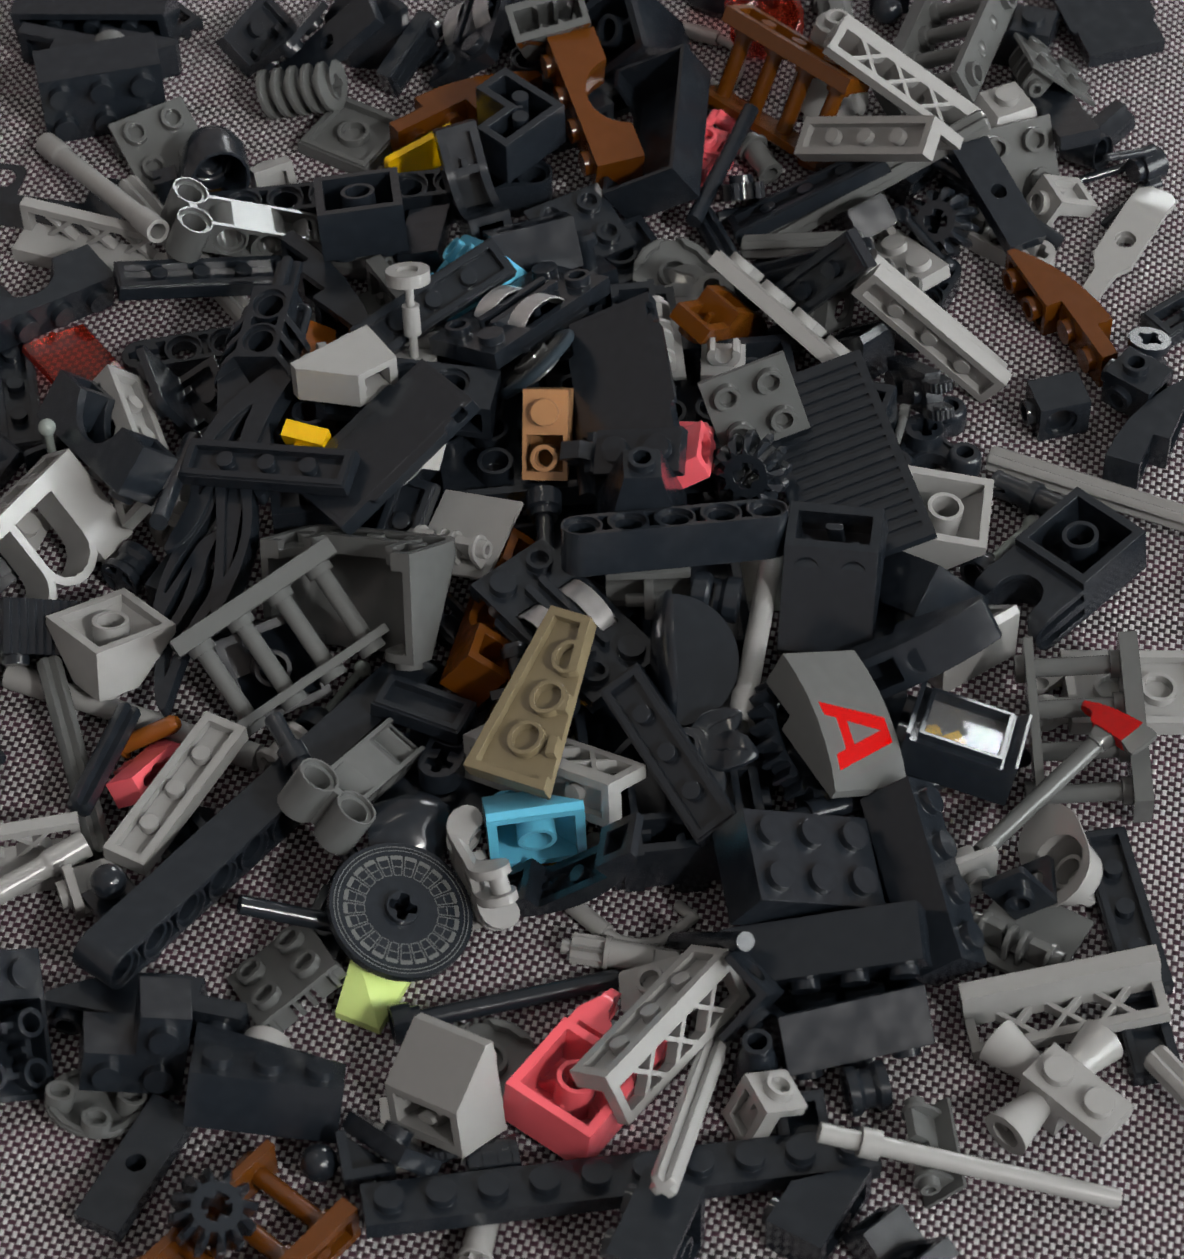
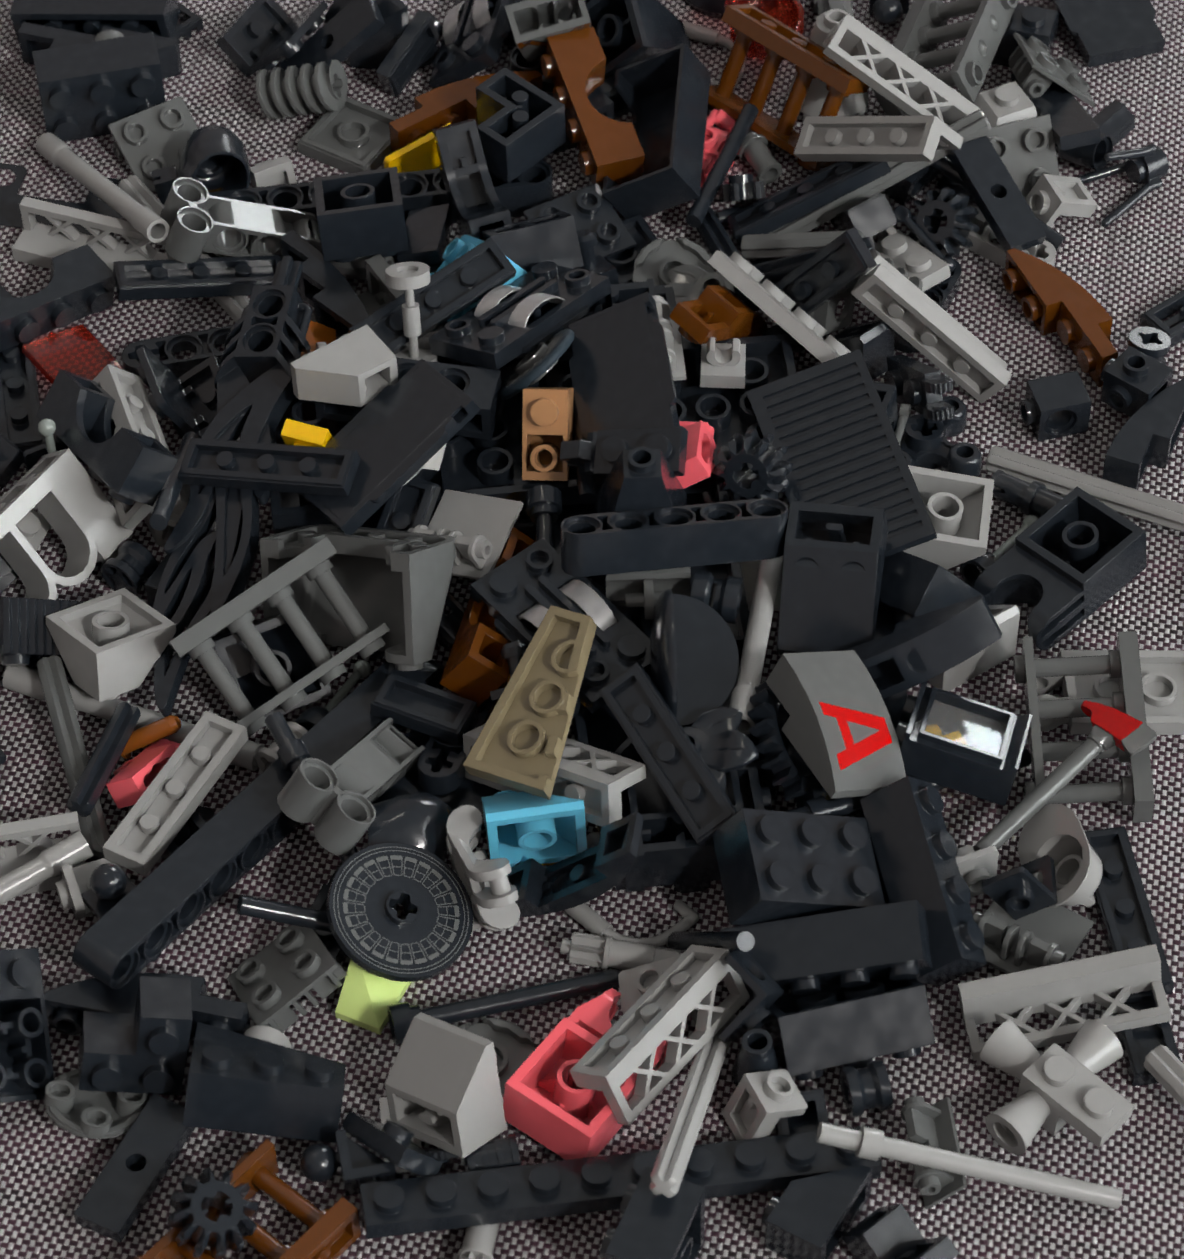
dark grey hinge [697,350,810,447] -> none
light grey piece [1082,186,1177,302] -> none

